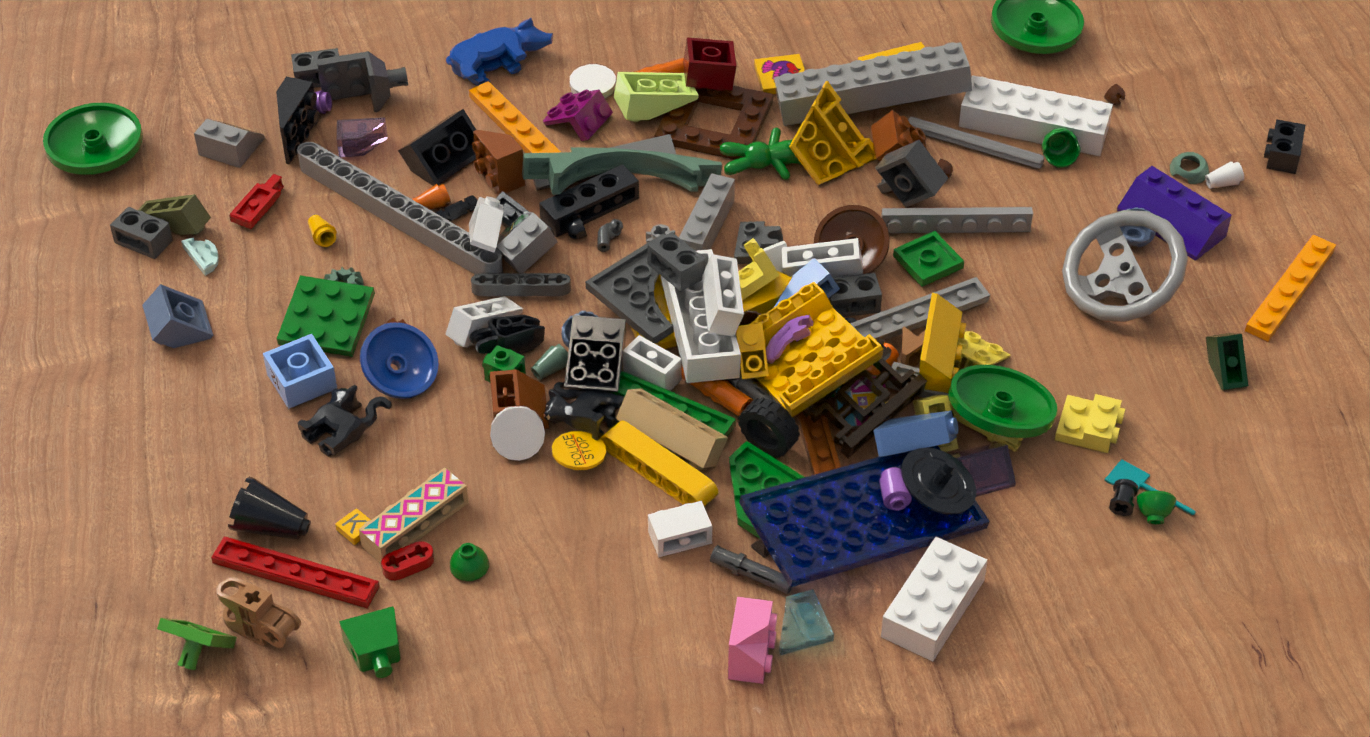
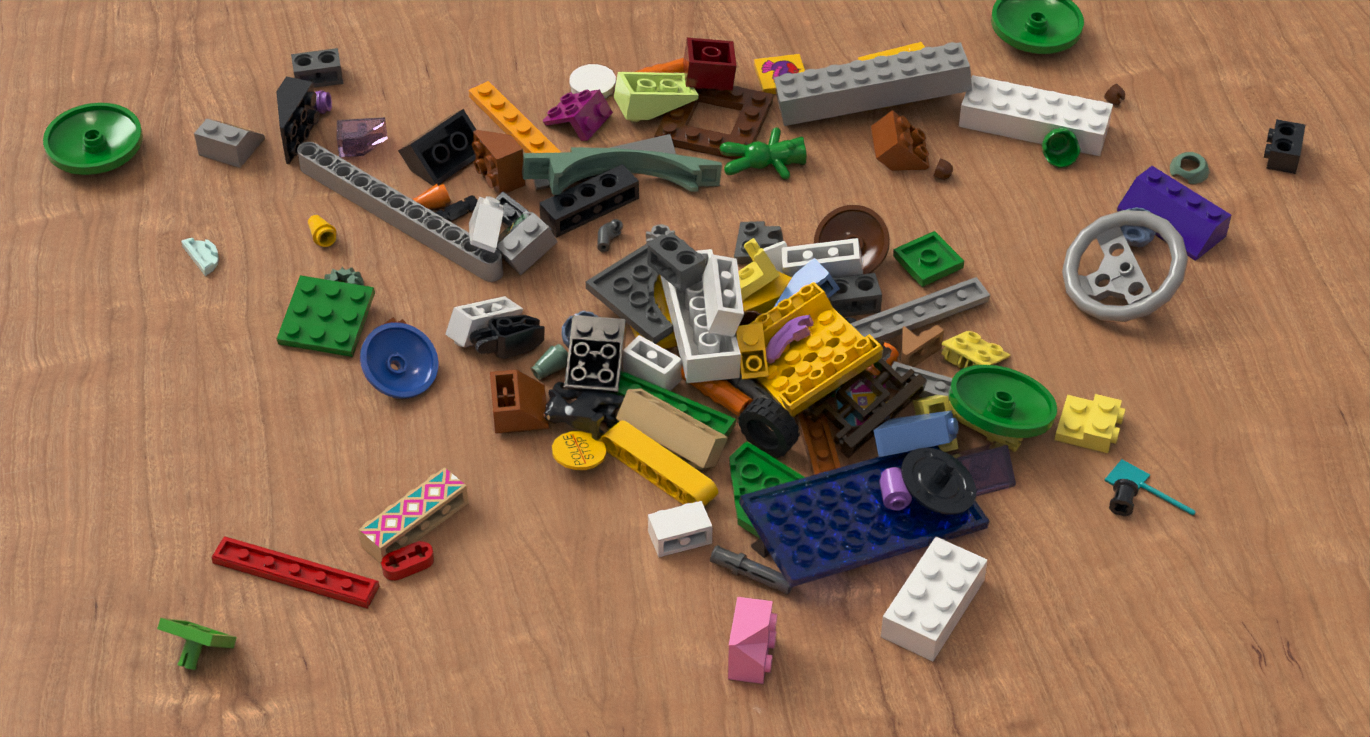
dark grey brick [110,207,173,259] -> none
olive slope [138,194,211,235] -> none
sand blue slope [142,284,213,348] -> none
medium nougat piece [216,578,301,648] -> none
black cone [228,476,311,540] -> none
red hinge [229,174,284,229] -> none
light blue brick [263,334,337,409] -> none
black animal [297,385,392,457] -> none
dark grey plate [316,51,408,112] -> none
yellow tile [335,508,370,545] -> none
green torso [339,606,401,678] -> none
blue animal [446,18,553,86] -> none
green brick [450,543,489,581] -> none
dark grey beam [471,273,571,296] -> none
green brick [482,345,526,383] -> none
white tile [490,406,545,461] -> none
black hinge [567,218,587,239] -> none
light grey brick [679,173,735,251] -> none
clear light blue wing [779,589,834,655] -> none
yellow wedge [789,81,877,185] -> none
dark grey hinge [875,140,948,207] -> none
light grey plate [881,207,1033,233] -> none
light grey axle [908,117,1044,169] -> none
yellow slope [919,293,966,393] -> none
green brick [1137,491,1176,525] -> none
white cone [1205,162,1244,189] -> none
dark green slope [1206,333,1249,390] -> none
light orange plate [1245,235,1336,342] -> none

